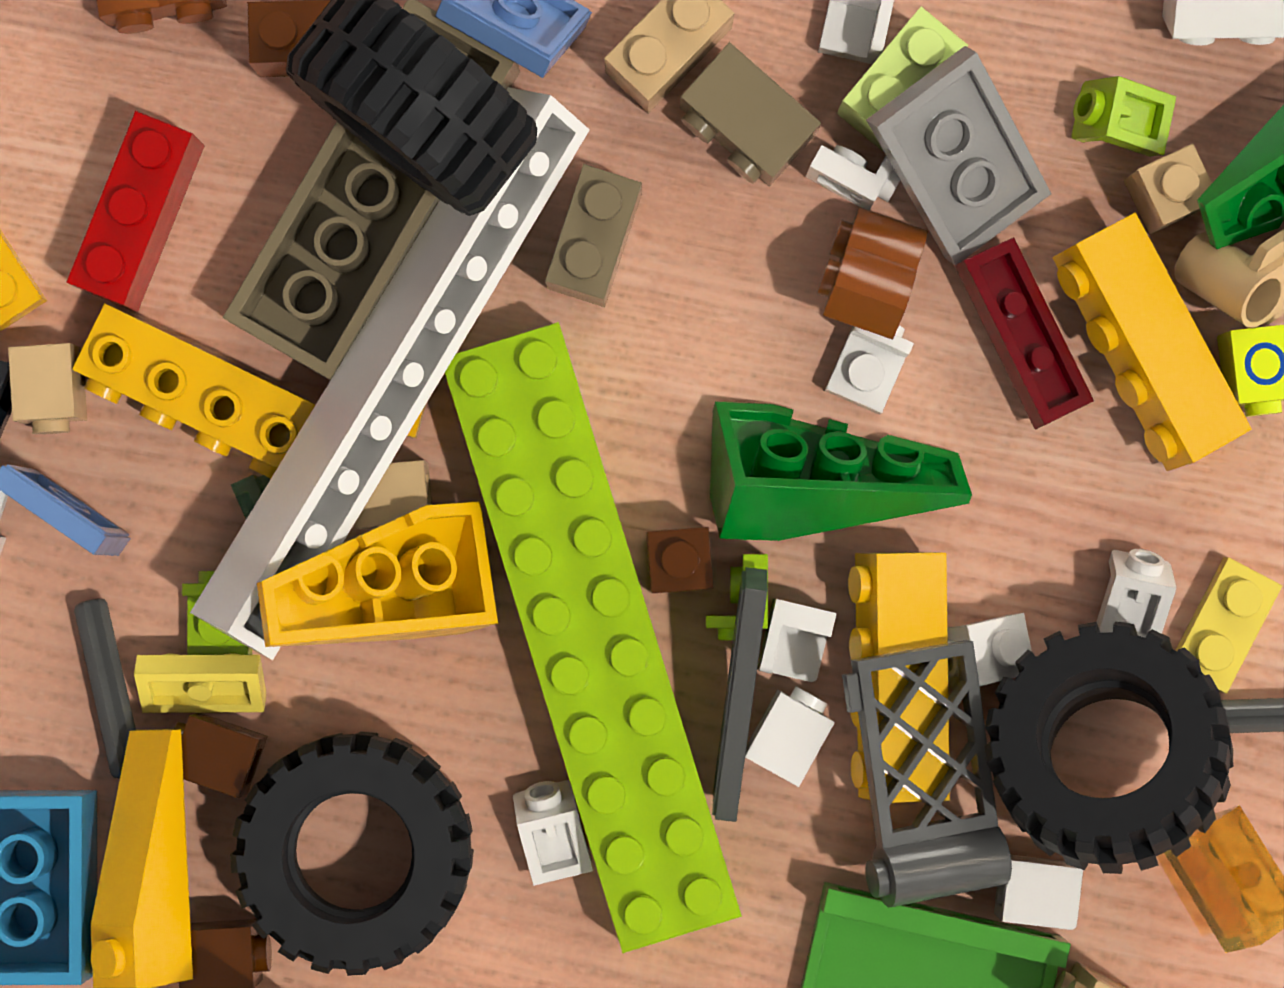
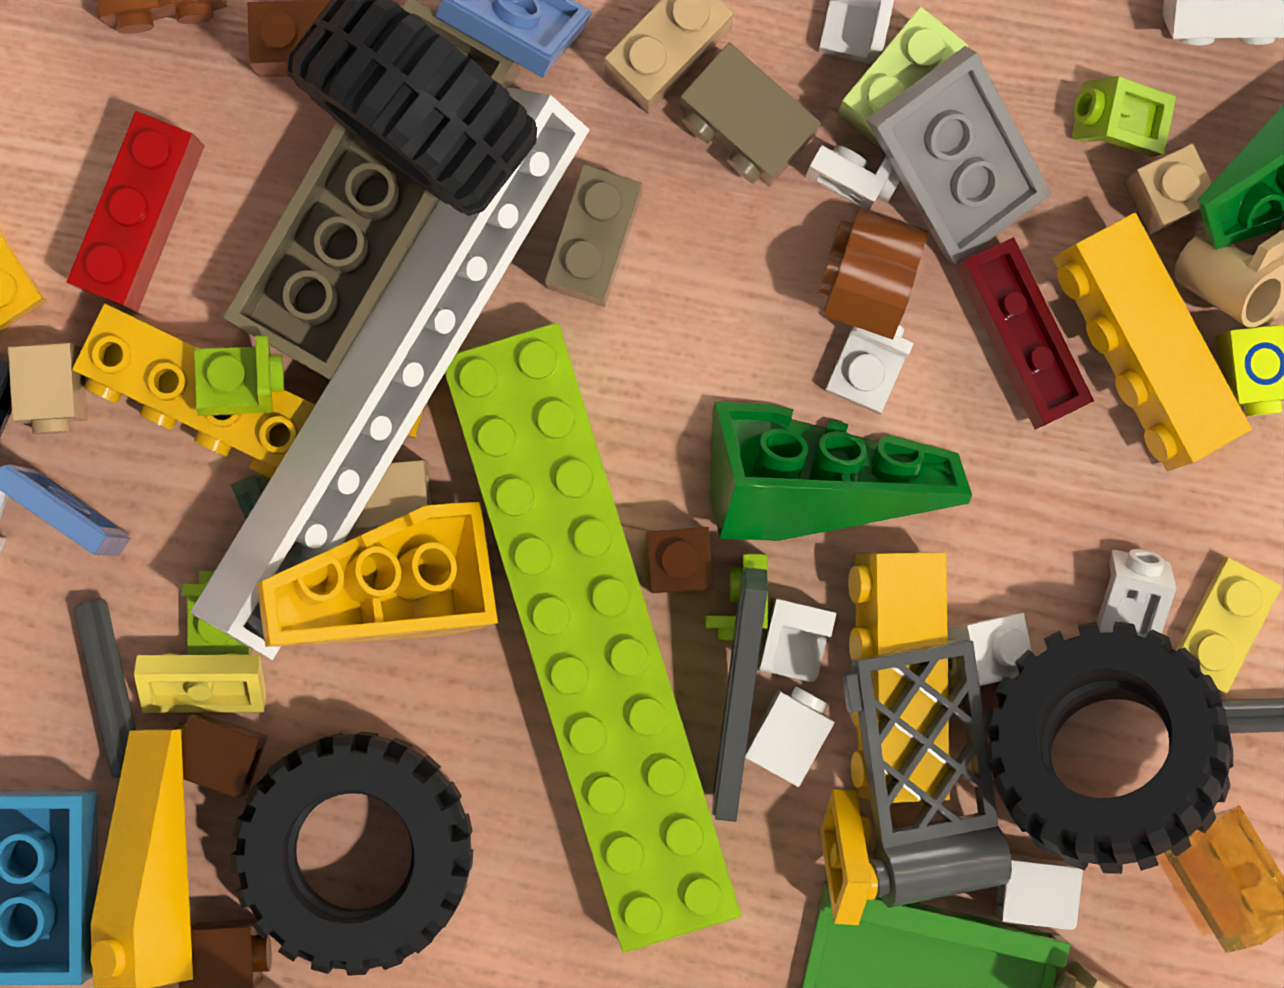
white bracket [513,780,593,886] -> none
none -> lime bracket [194,335,284,416]
none -> yellow plate [820,789,878,925]

